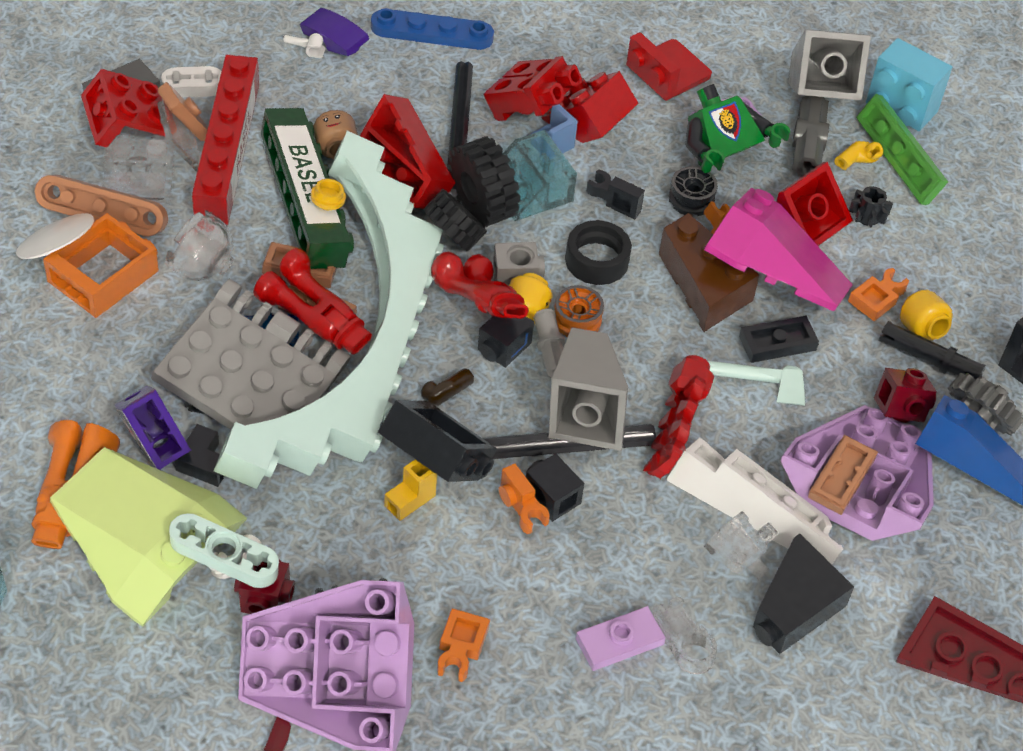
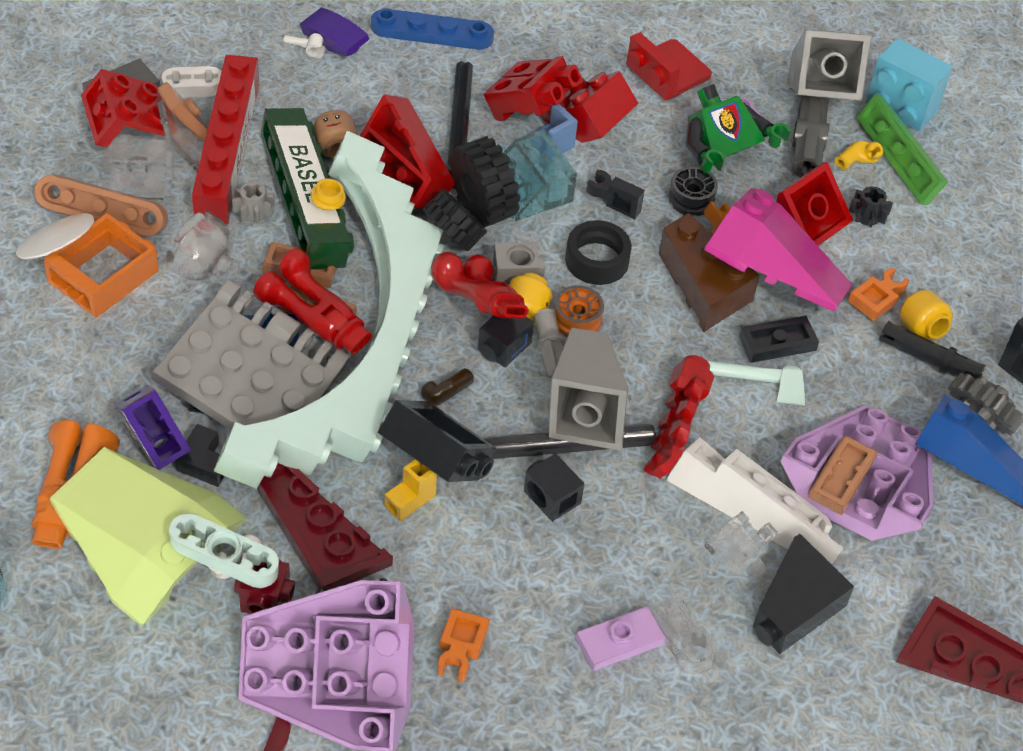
orange plate [499,463,550,534] -> none
dark red brick [874,367,937,423] -> none
none -> light grey gear [232,182,275,224]
none -> dark red wing [257,463,393,591]

